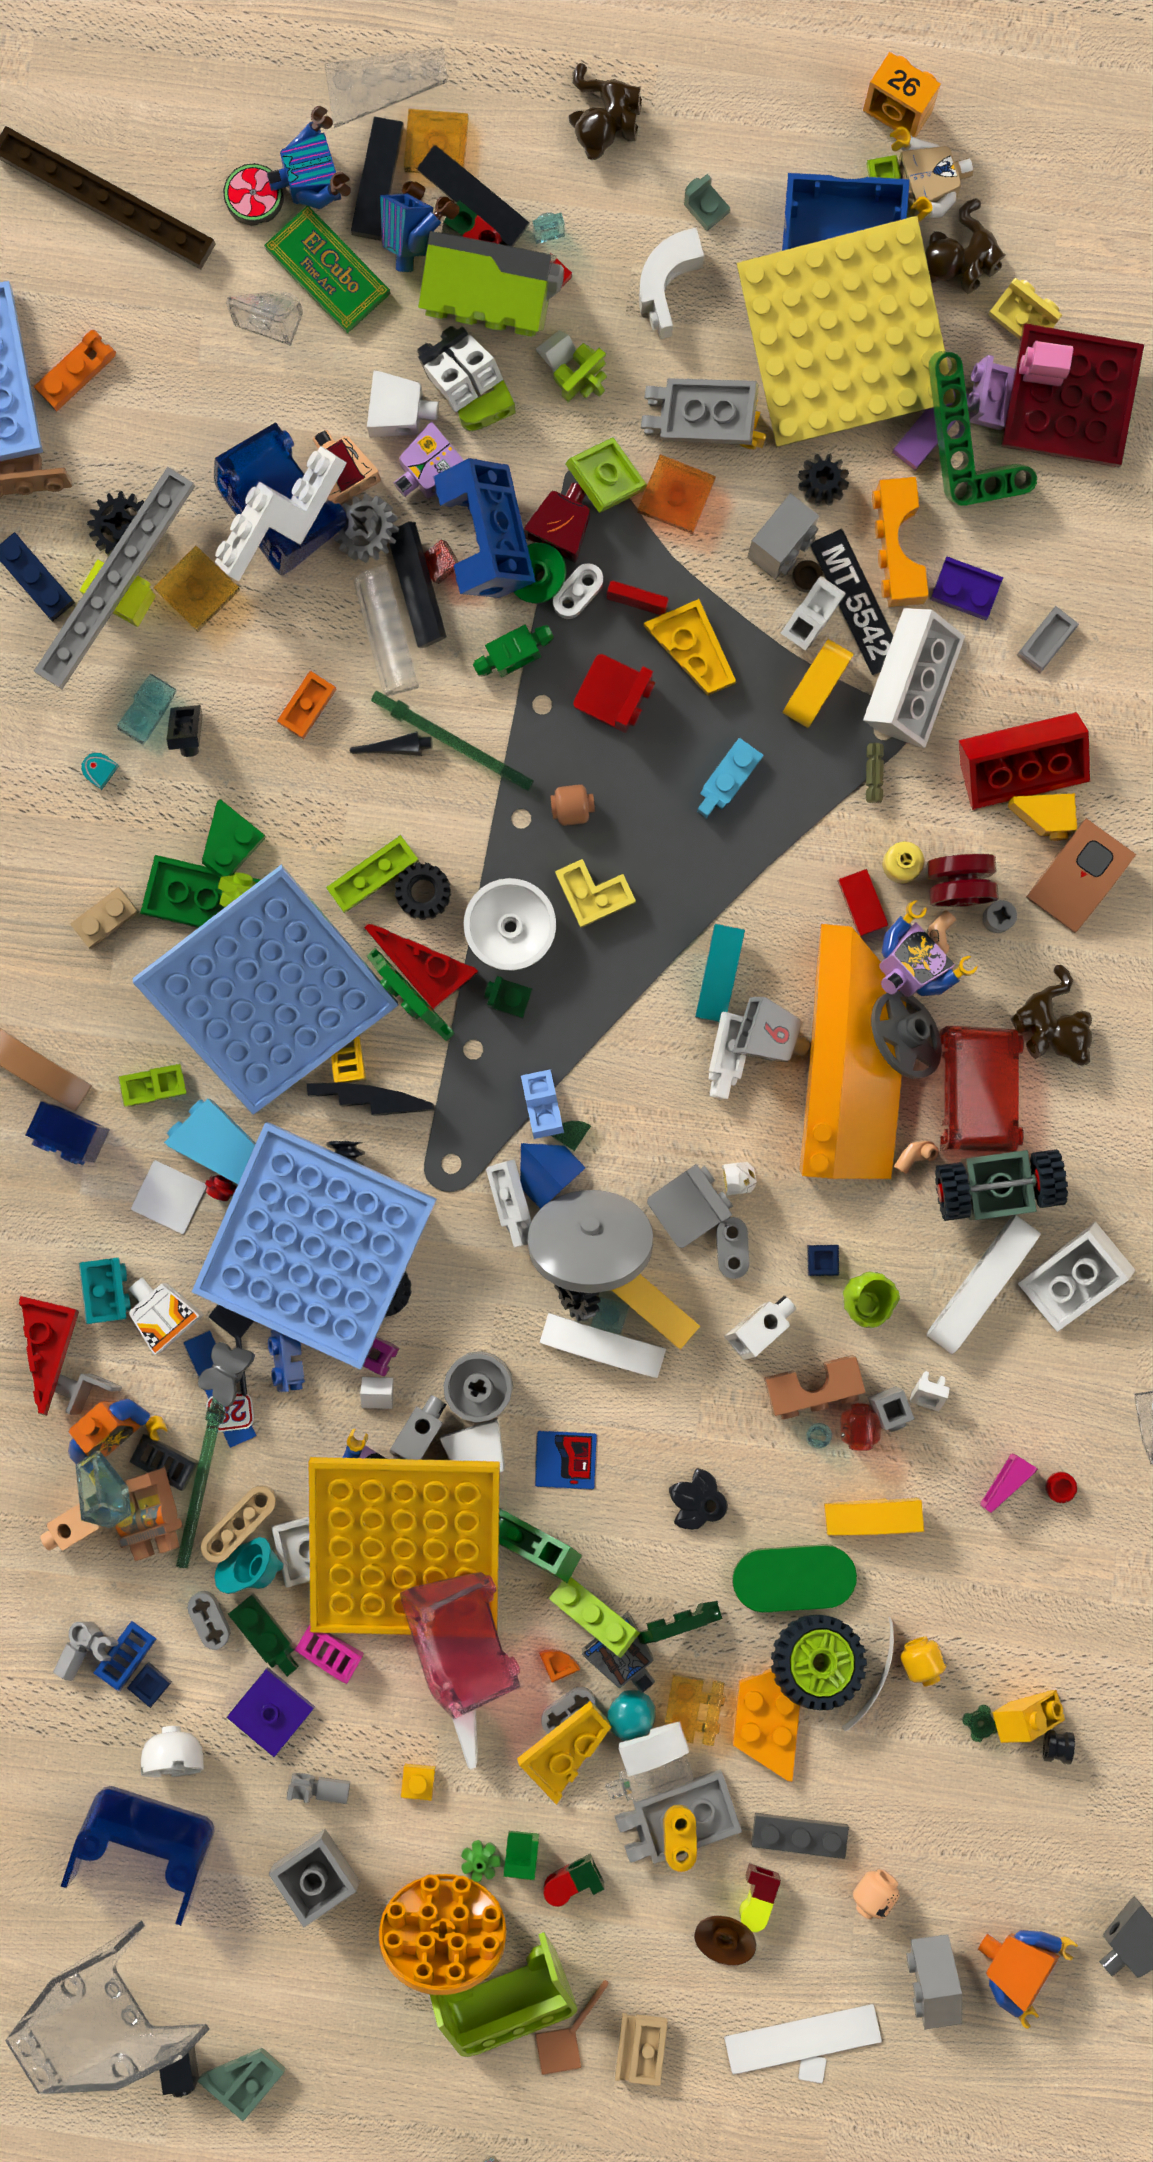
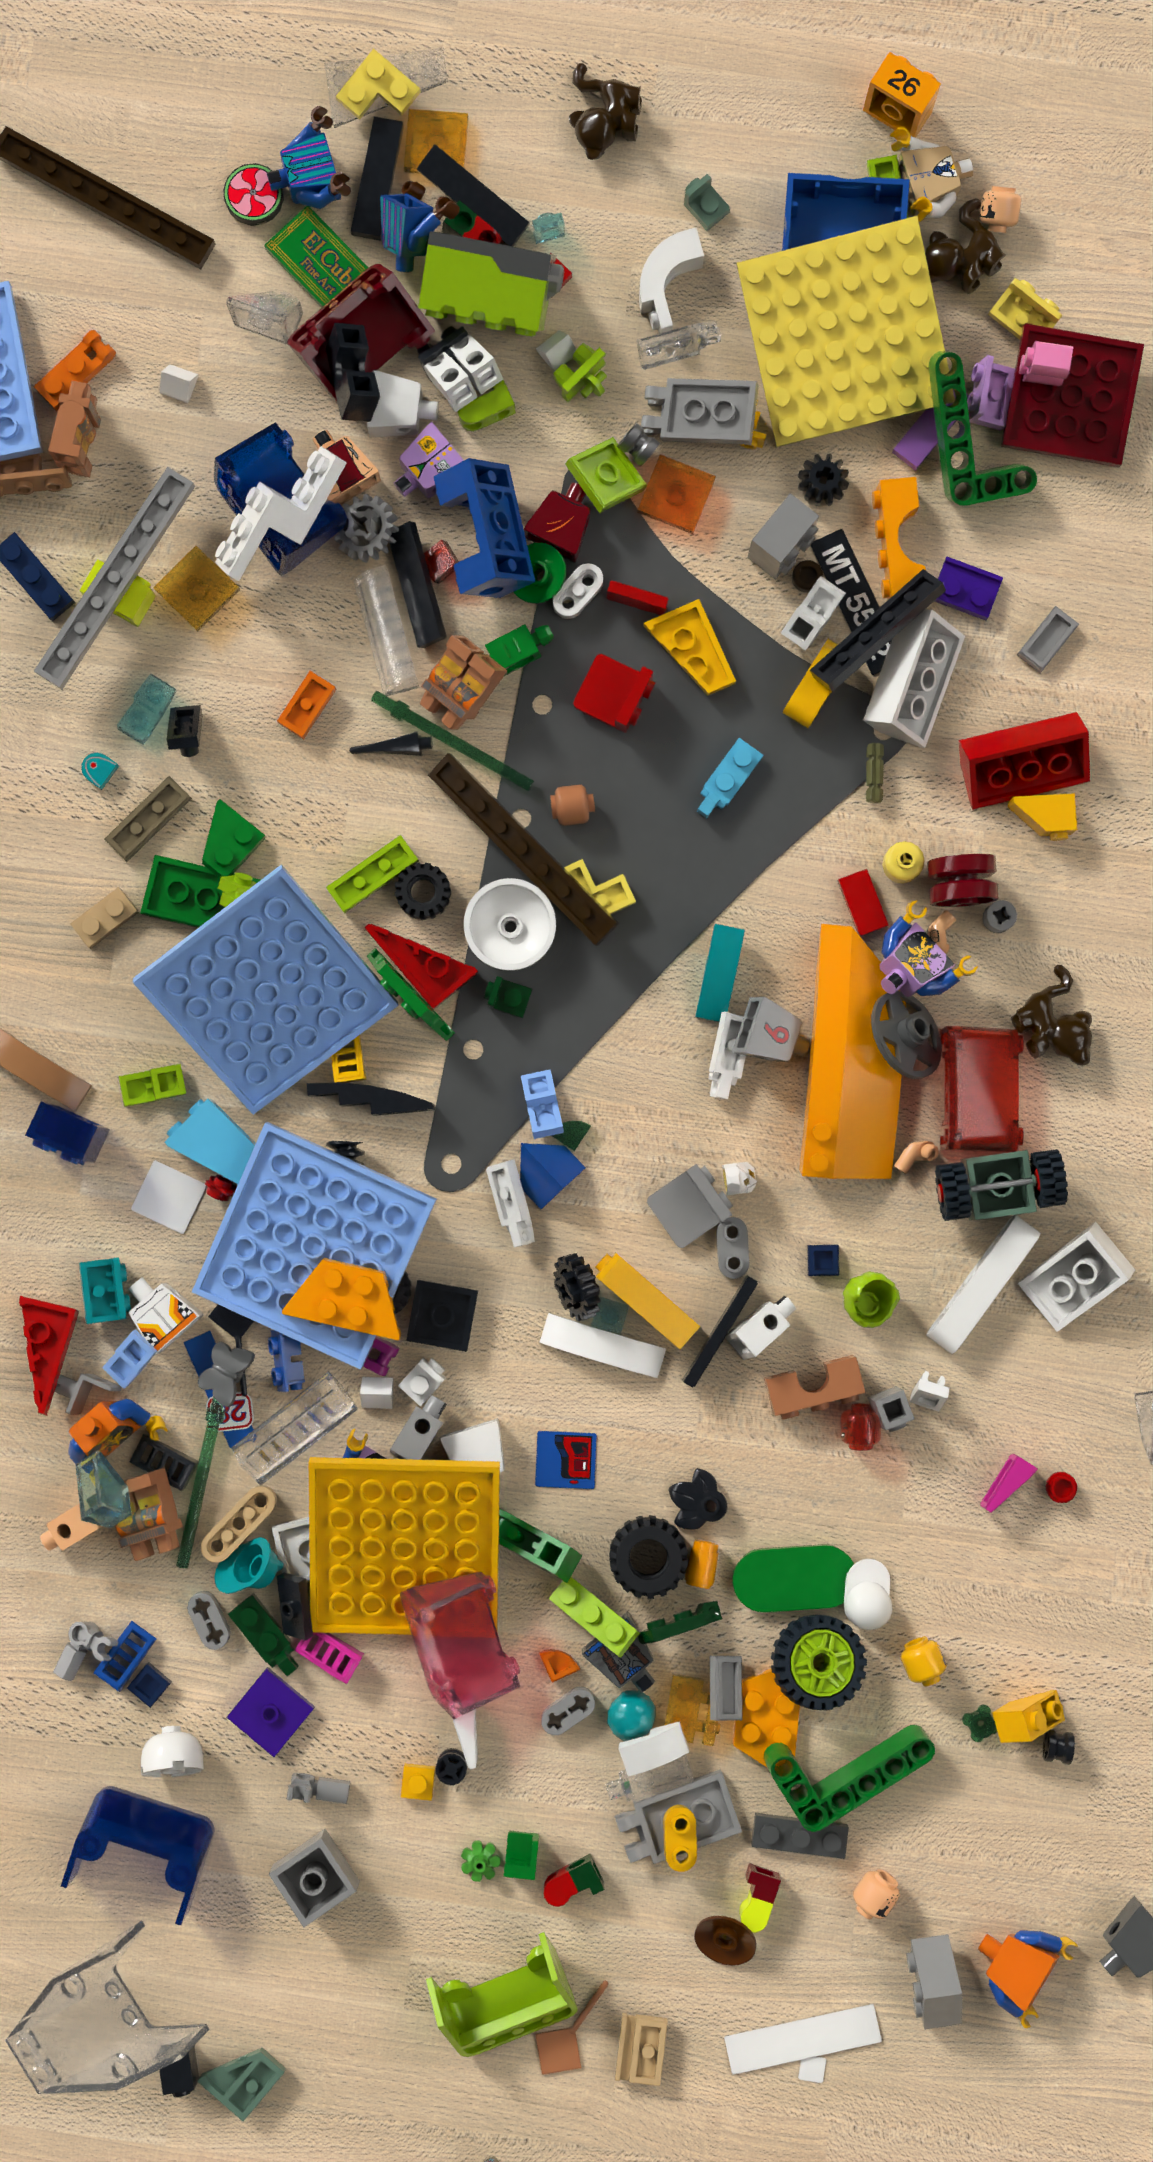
black gear [87,491,144,557] -> none
light orange bracket [379,1874,506,1995] -> none
light grey wheel [443,1351,513,1422] -> none
yellow wing [517,1701,611,1805] -> none
light grey dish [528,1190,653,1293] -> none
clear light blue hinge [806,1423,832,1449] -> none
yellow slope [824,1497,924,1535] -> none
white sticker [842,1617,894,1731] -> none
nougat slope [1026,818,1136,933] -> none
none -> nougat hips [48,381,101,478]
none -> light blue slope [102,1329,157,1389]
none -> dark tan tile [104,776,192,862]
none -> white slope [159,365,198,403]
none -> clear brick [231,1371,358,1485]
none -> black plate [276,1572,313,1641]
none -> light orange wing [282,1258,401,1341]
none -> dark red windscreen [287,264,435,404]
none -> black arch [326,323,380,422]
none -> light yellow plate [336,48,421,120]
none -> white bracket [398,1358,446,1406]
none -> black plate [406,1280,479,1352]
none -> nougat hips [420,635,507,730]
none -> dark brown plate [428,753,619,946]
none -> black wheel [436,1748,467,1785]
none -> black tyre [609,1515,688,1599]
none -> flat silver wheel [617,423,660,466]
none -> clear hinge [637,321,721,370]
none -> black tile [682,1275,758,1388]
none -> light orange piece [685,1540,719,1589]
none -> light grey tile [710,1656,742,1721]
none -> green beam [764,1725,935,1832]
none -> black plate [810,569,946,692]
none -> white cap [844,1559,892,1631]
none -> light nougat head [980,186,1022,233]

